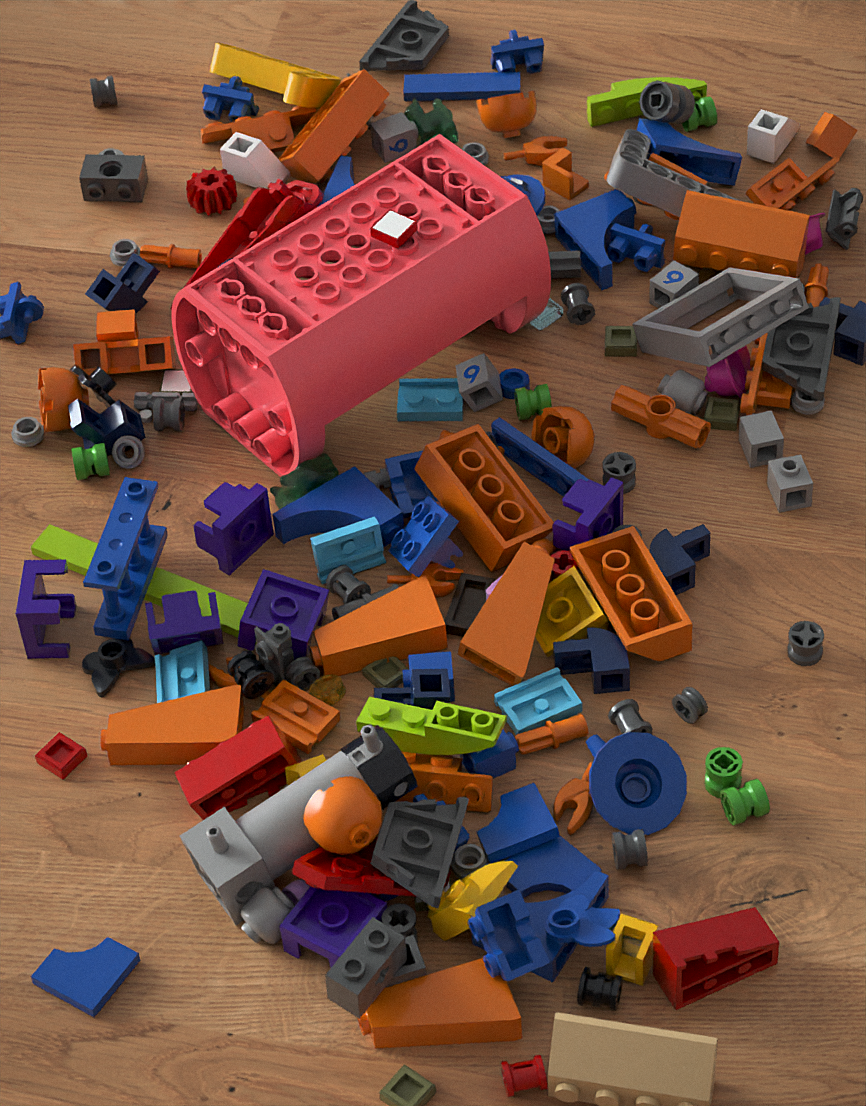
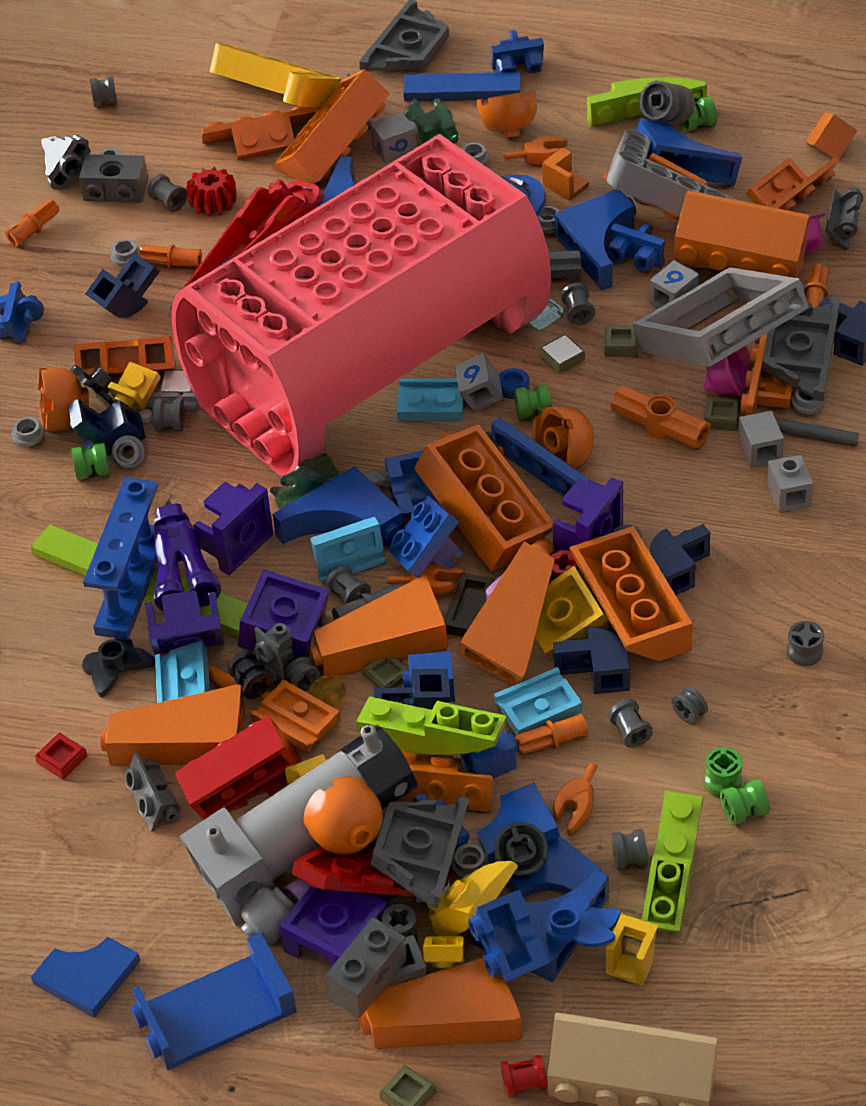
dark purple panel [16,559,77,659] -> none
orange panel [96,309,139,342] -> none
blue hips [201,76,259,122] -> none
white slope [220,132,290,189] -> none
tile [370,209,418,249] -> none
black bush [577,967,623,1011] -> none
blue piece [586,732,687,835] -> none
dark grey wheel [602,452,636,494] -> none
red wedge [653,907,779,1010] -> none
light grey head [657,370,708,416] -> none
white slope [747,109,800,163] -> none
none -> orange axle [5,199,60,247]
none -> dark grey rock [42,134,91,190]
none -> yellow bracket [107,362,161,411]
none -> dark grey hinge [125,753,180,831]
none -> blue panel [130,933,296,1070]
none -> dark grey bush [148,174,187,212]
none -> dark purple piece [154,503,221,612]
none -> yellow bracket [423,936,465,975]
none -> pearl dark grey wheel [494,822,548,879]
none -> tile [540,334,585,373]
none -> lime slope [642,791,703,934]
none -> dark grey bar [775,418,859,446]

